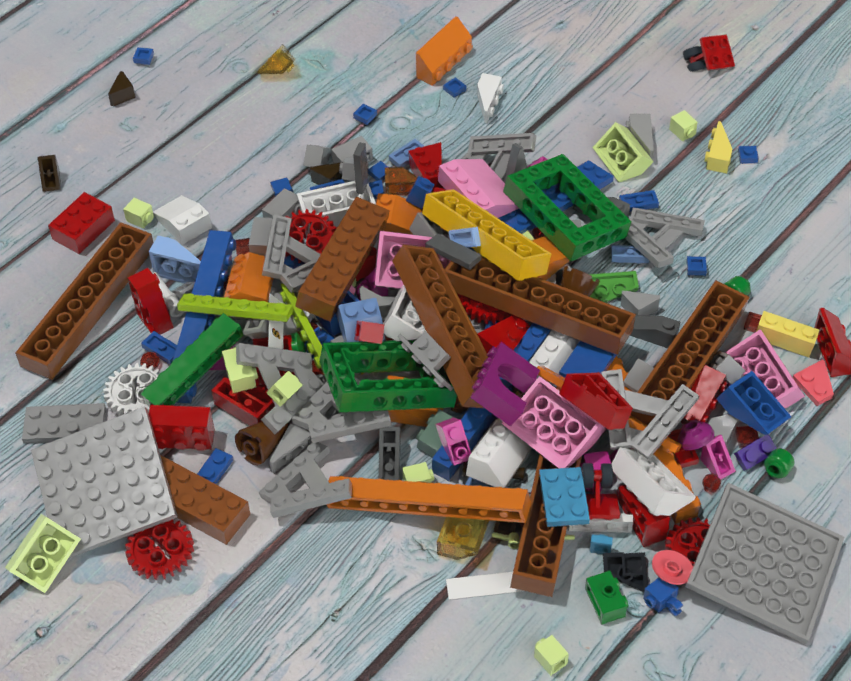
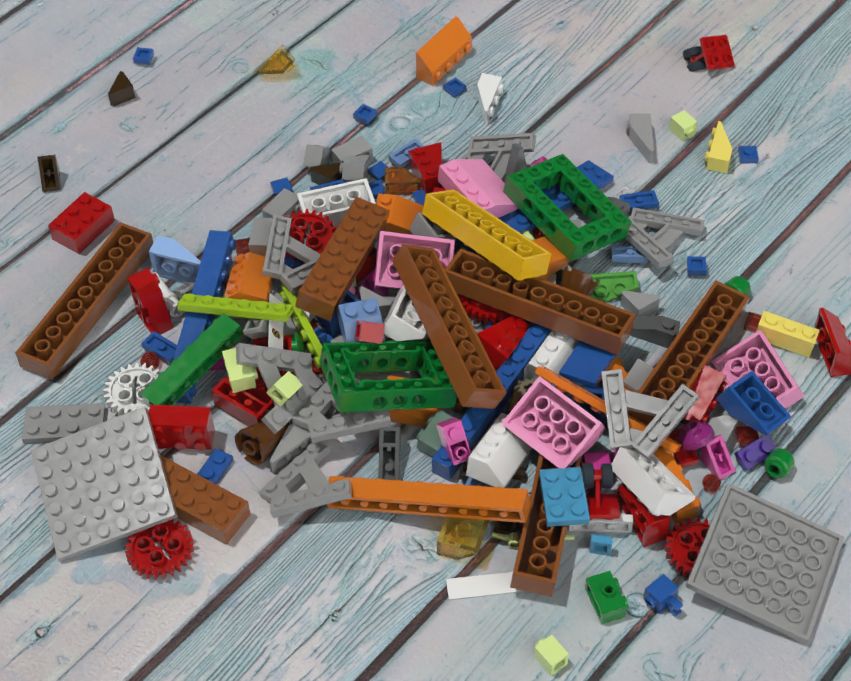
yellowish green slope [5,514,81,593] -> none
yellowish green brick [123,198,154,229] -> none
white slope [153,195,212,245] -> none
dark grey tile [353,142,368,194] -> none
light grey bracket [398,331,453,391] -> none
yellowish green brick [402,462,434,483] -> none
blue brick [406,176,434,209] -> none
dark grey tile [425,234,482,270] -> none
light blue tile [449,227,481,248] -> none
magenta arch [470,342,540,427] -> none
red wedge [559,372,633,430] -> none
yellowish green slope [592,122,654,182] -> none
black slope [603,552,648,592] -> none
coral dish [652,550,693,585] -> none
light grey slope [708,350,745,385] -> none
coral wing [793,359,834,406] -> none

